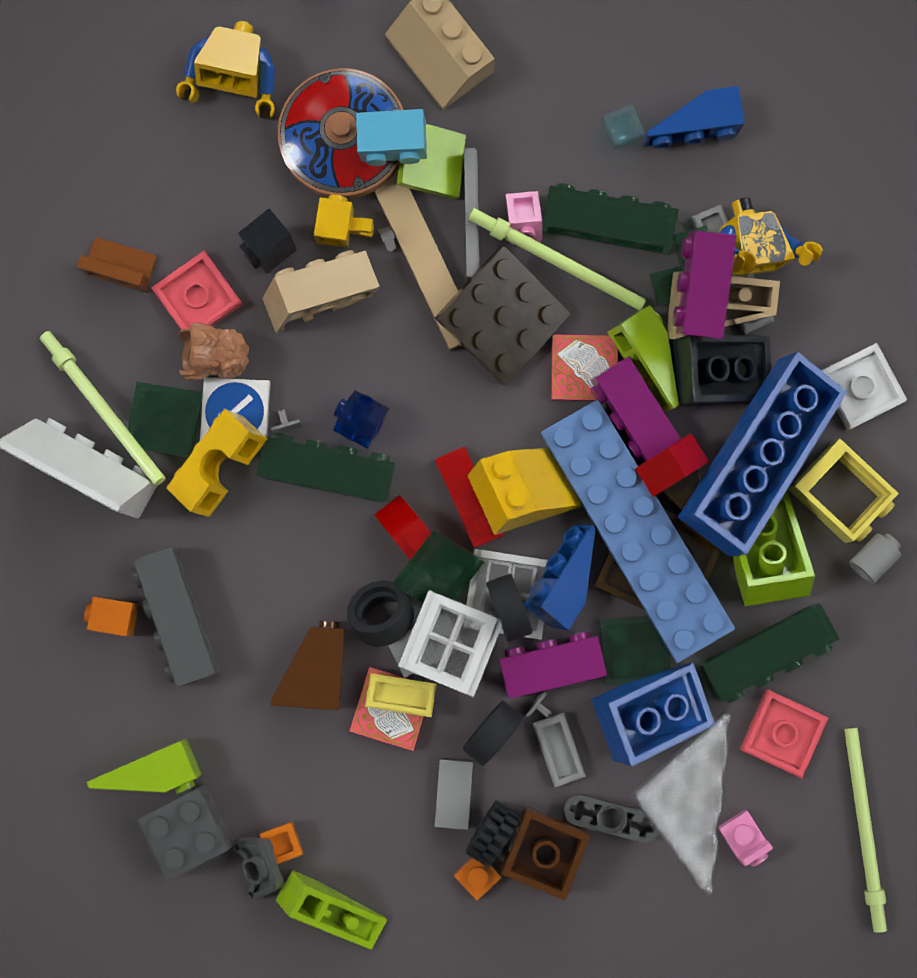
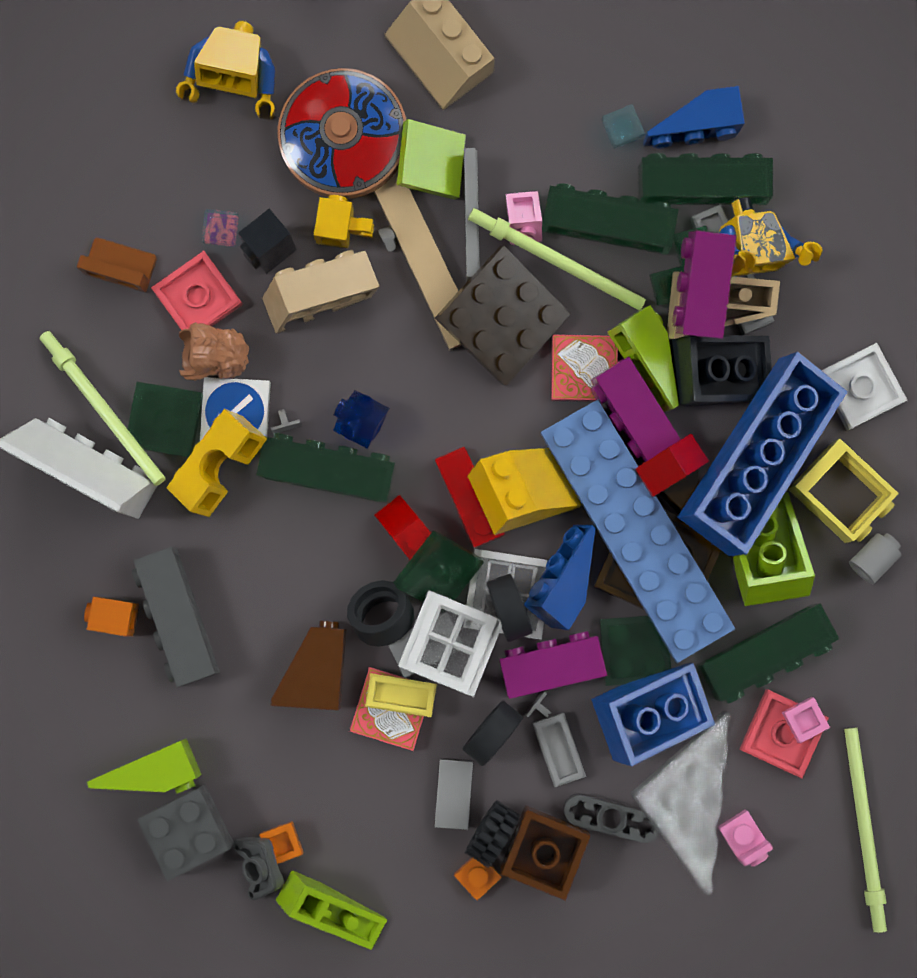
medium azure brick [356,109,427,166] -> none
none -> clear light blue tile [201,209,239,247]
none -> clear green brick [638,153,773,205]
none -> bright pink plate [782,697,830,743]

